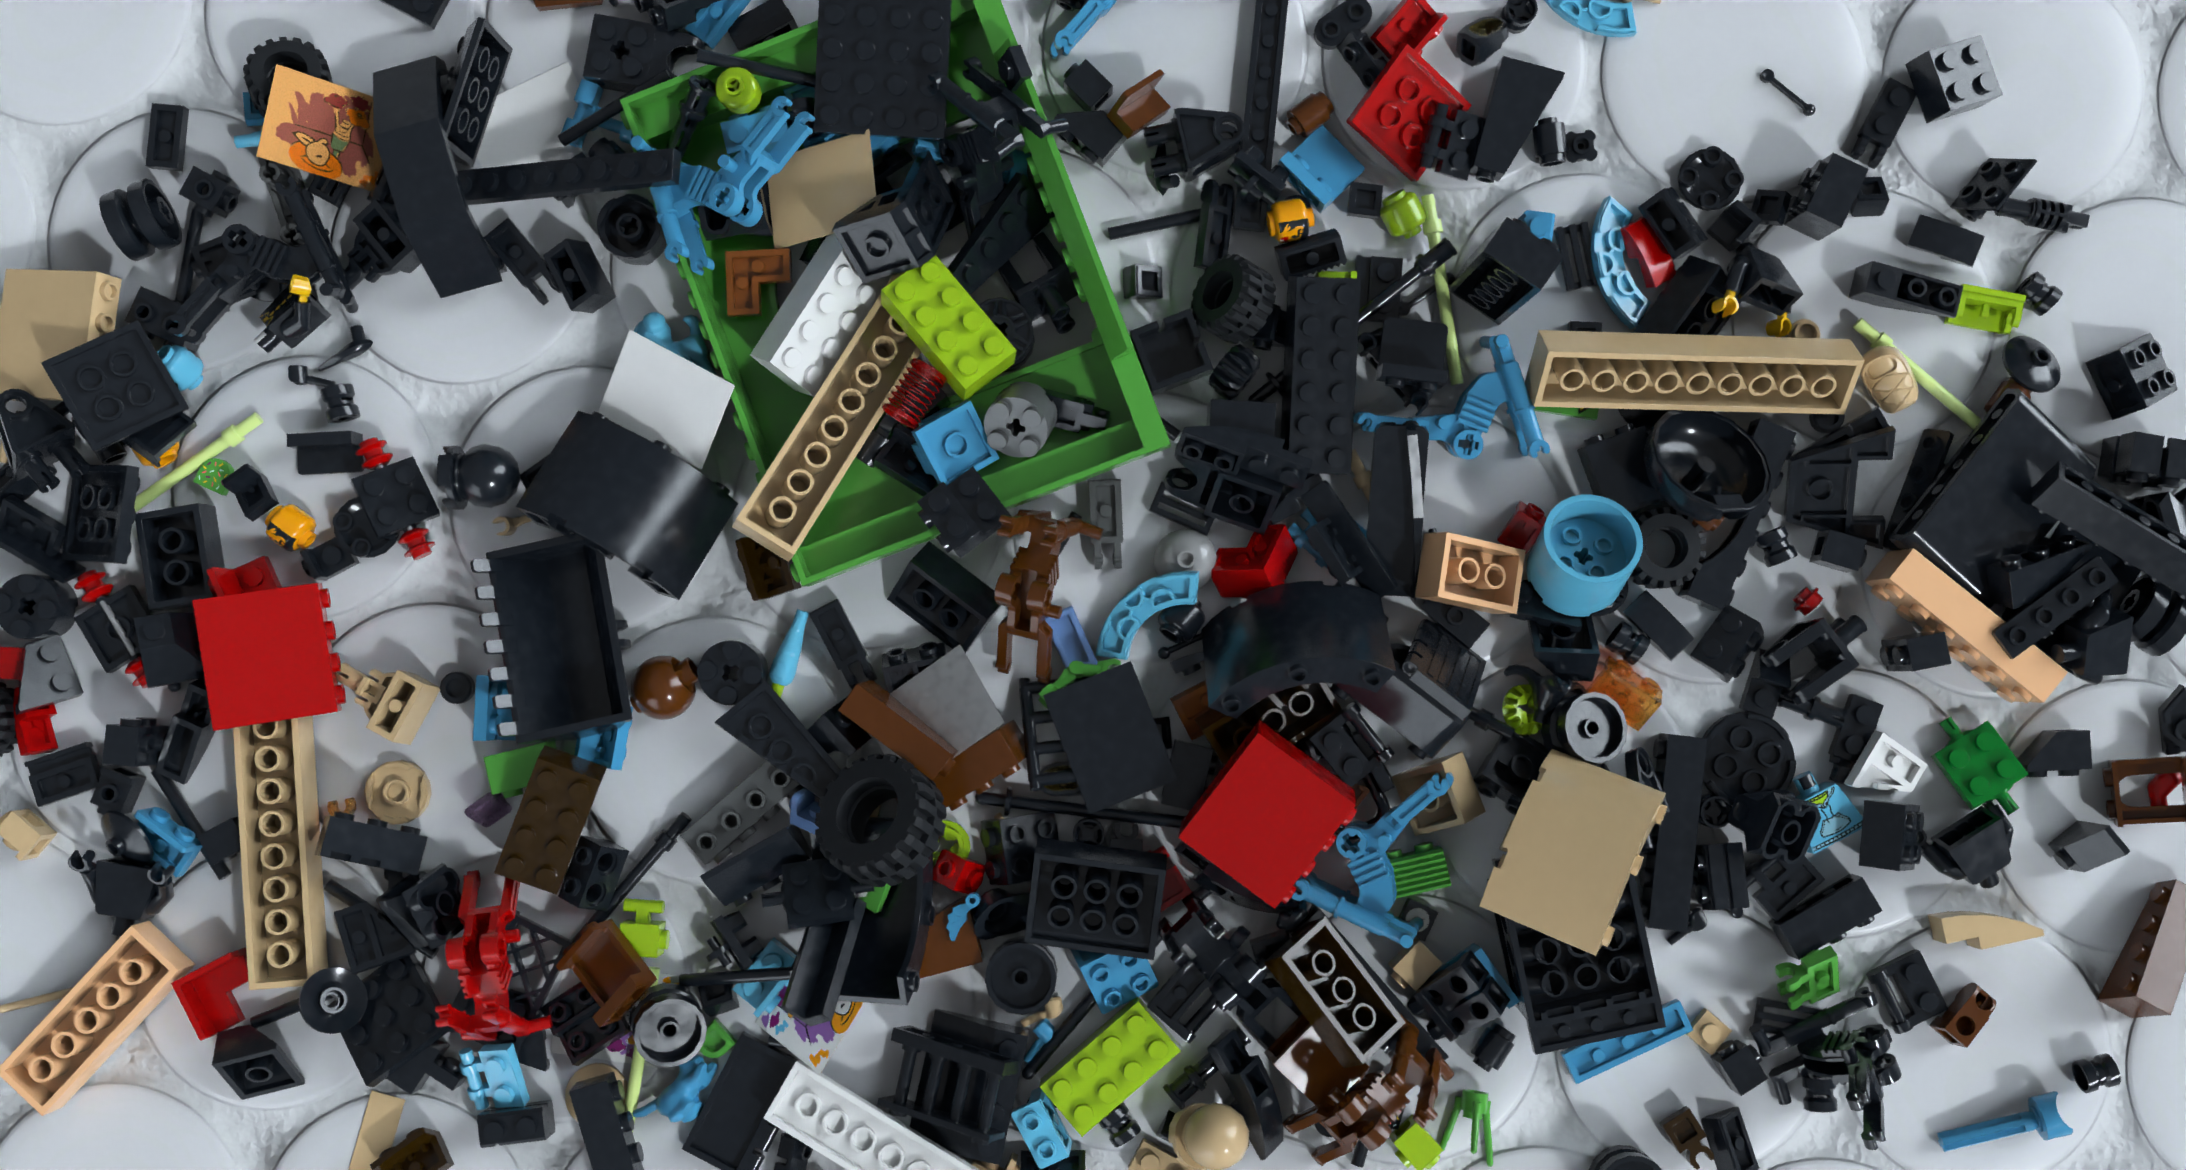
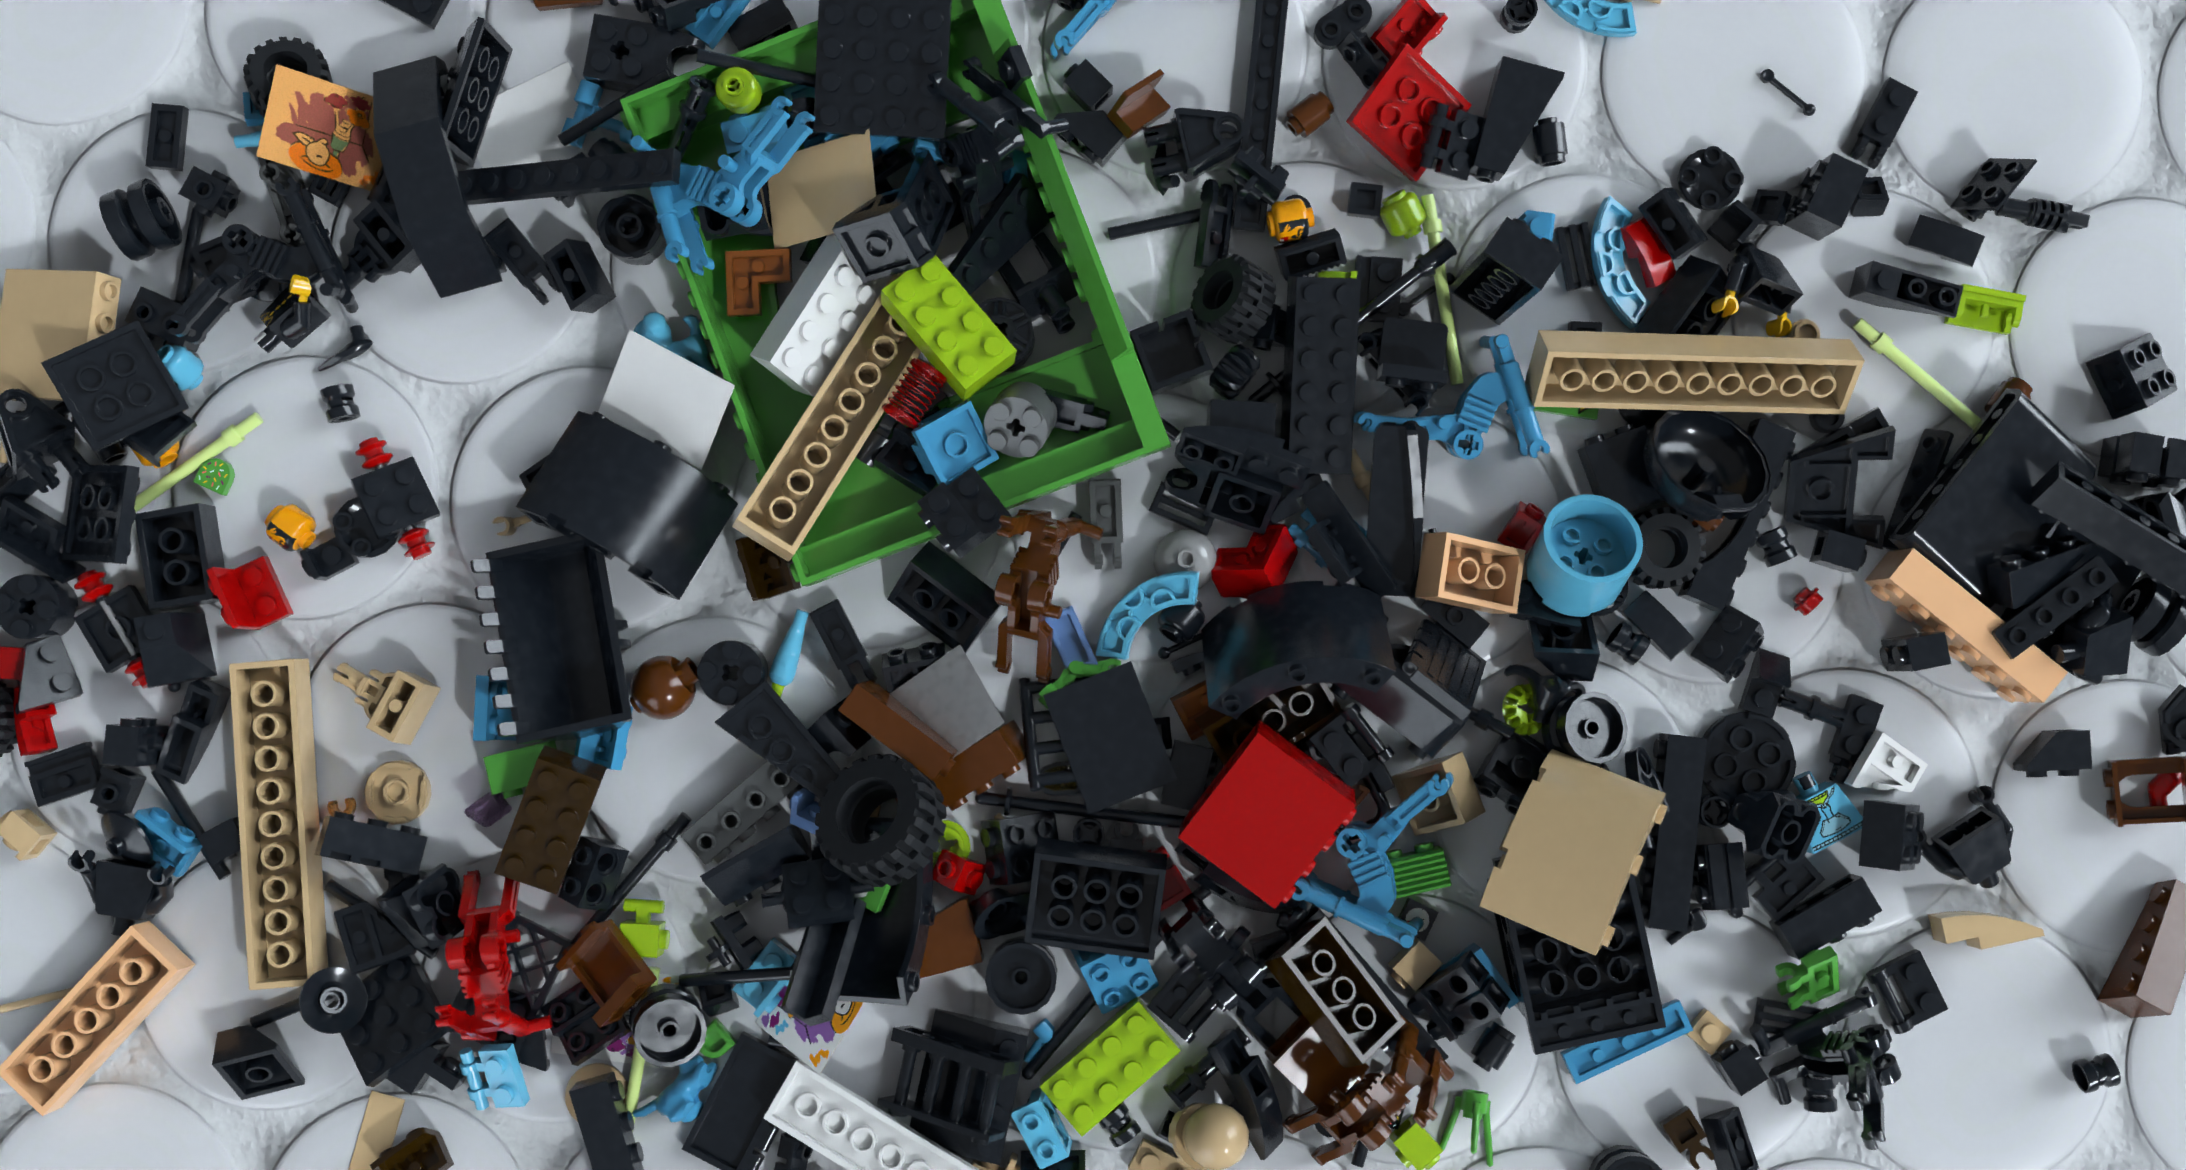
red panel [171,947,248,1041] -> none
red panel [192,583,346,731] -> none
black bracket [222,464,279,522] -> none
black panel [287,431,364,475] -> none
black hand [288,365,335,387] -> none
black tile [437,444,521,510] -> none
black tile [440,672,475,704] -> none
black brick [477,1100,555,1148] -> none
dark azure piece [946,892,981,941] -> none
tan hand [1021,996,1063,1027] -> none
black slope [1123,264,1163,299] -> none
dark azure bracket [1278,125,1365,214] -> none
black rock [1456,16,1509,67] -> none
black plate [1566,130,1598,163] -> none
clear orange bracket [1586,656,1662,731] -> none
black piece [1760,615,1867,705] -> none
tan piece [1860,346,1919,414] -> none
brick [1905,35,2003,123] -> none
reddish brown leg [1929,983,1997,1048] -> none
green plate [1931,716,2029,815] -> none
dark azure piece [1937,1091,2073,1152] -> none
black dish [2002,336,2061,393] -> none
black wheel [2014,271,2063,316] -> none
black slope [2048,820,2130,872] -> none

